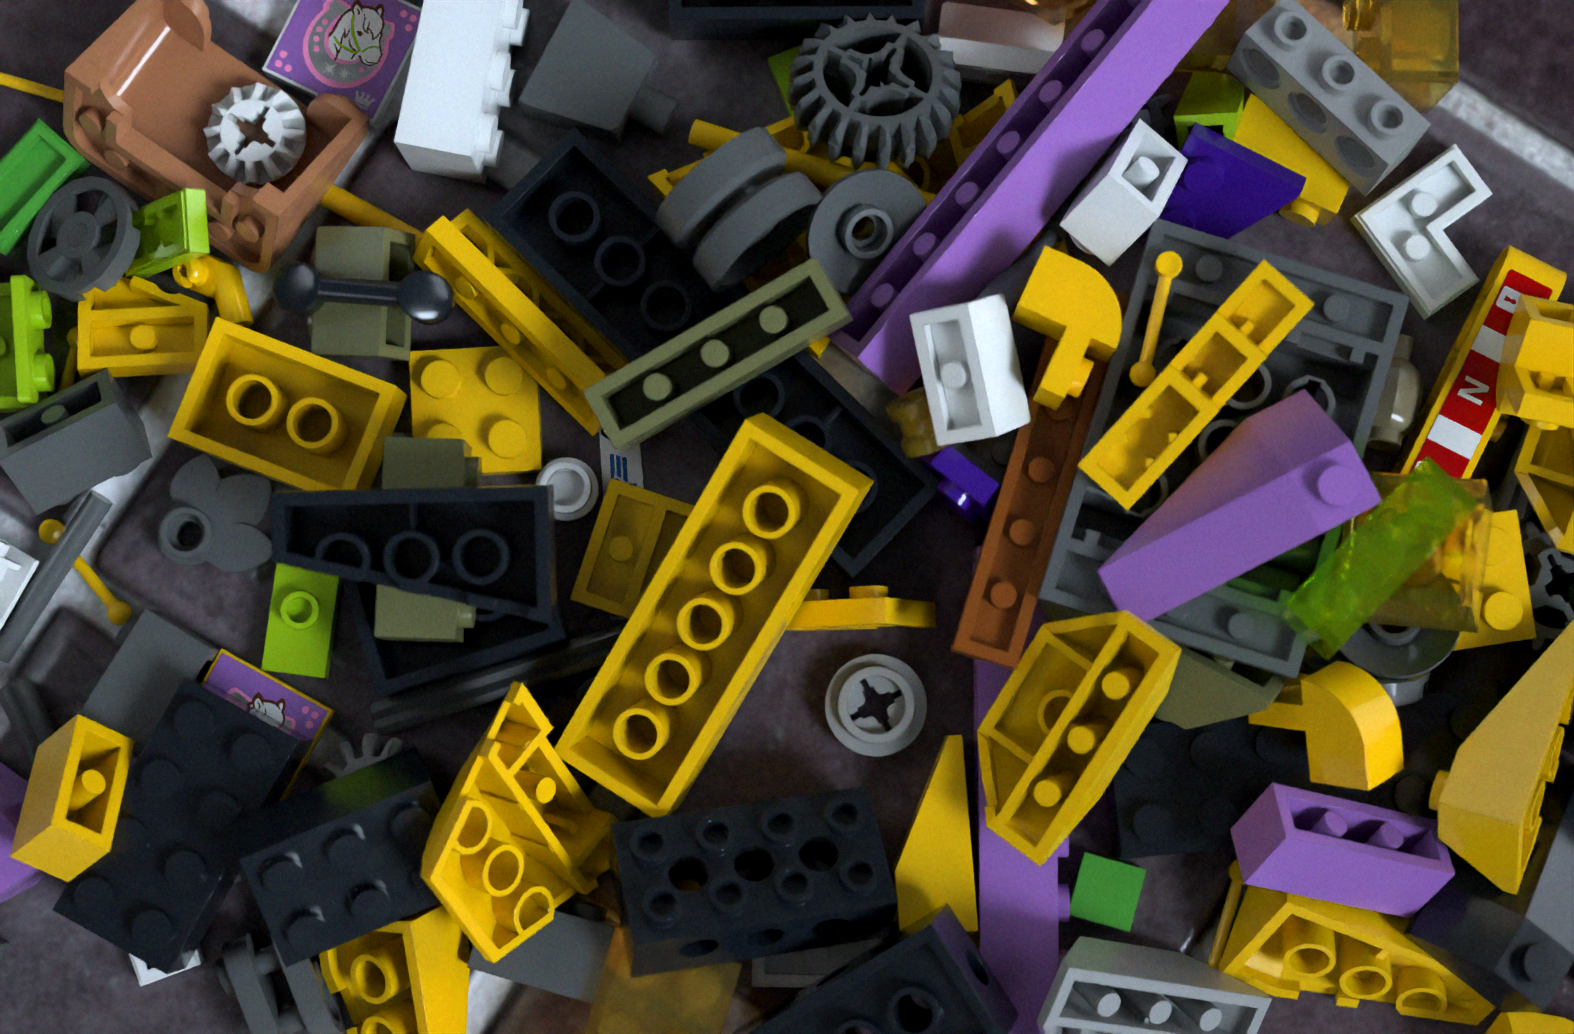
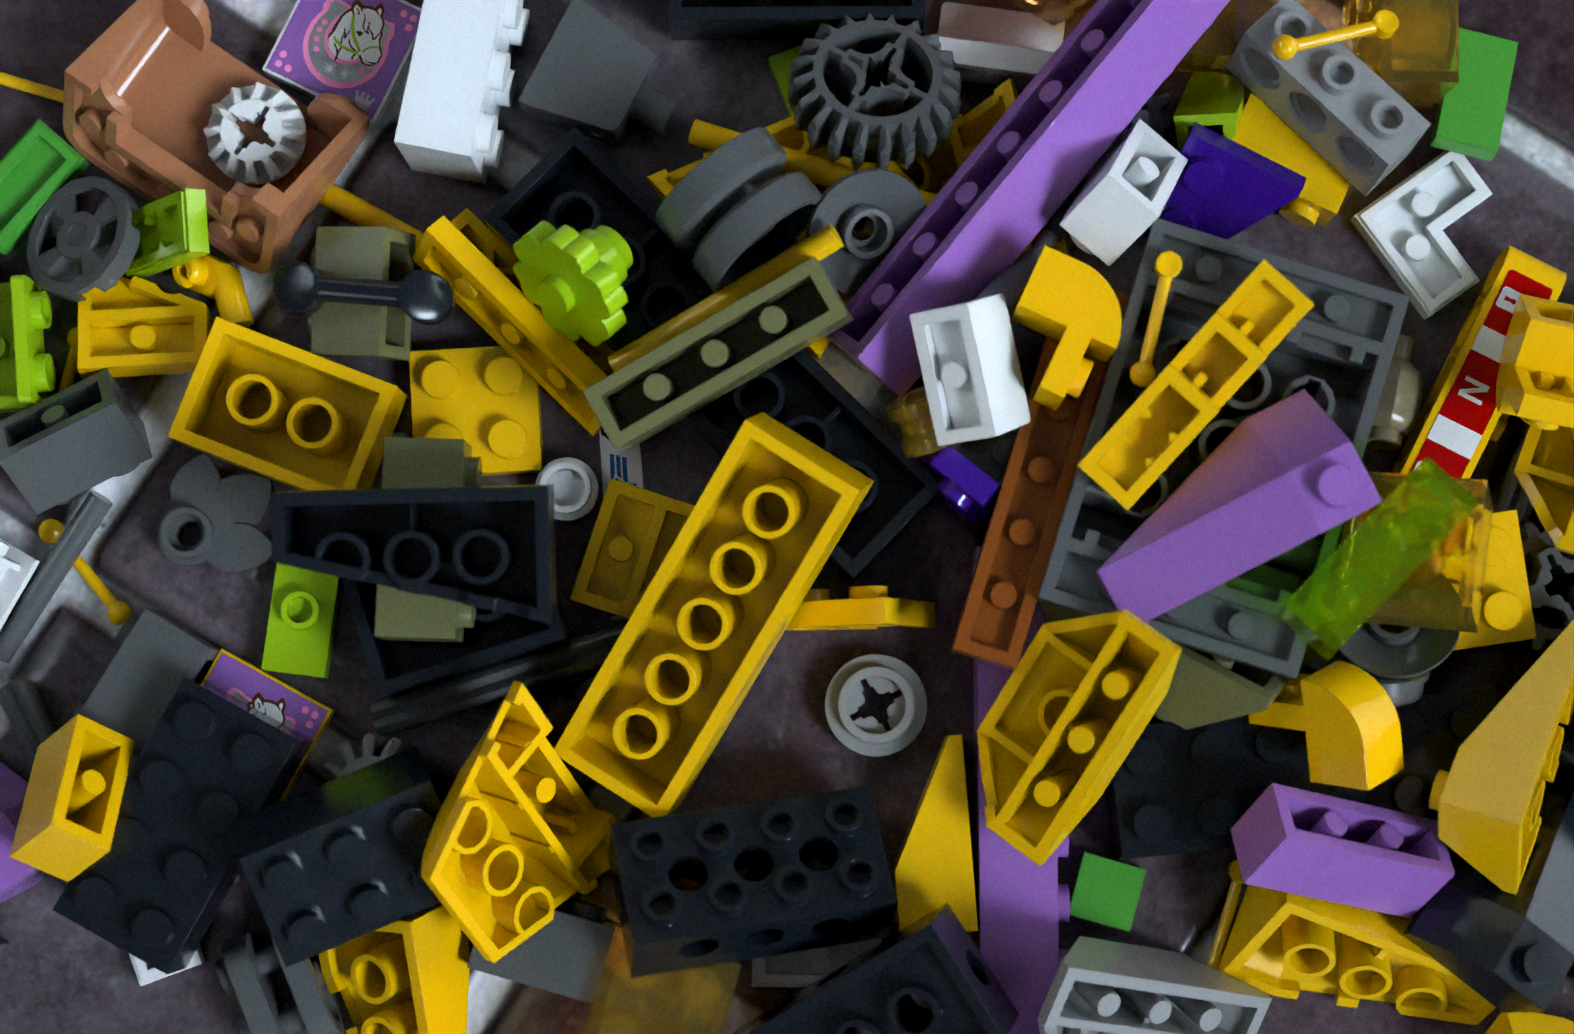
none -> lime plant [513,220,633,346]
none -> yellow bar [608,224,844,372]
none -> yellow hinge [1272,10,1399,60]
none -> bright green tile [1430,27,1518,162]

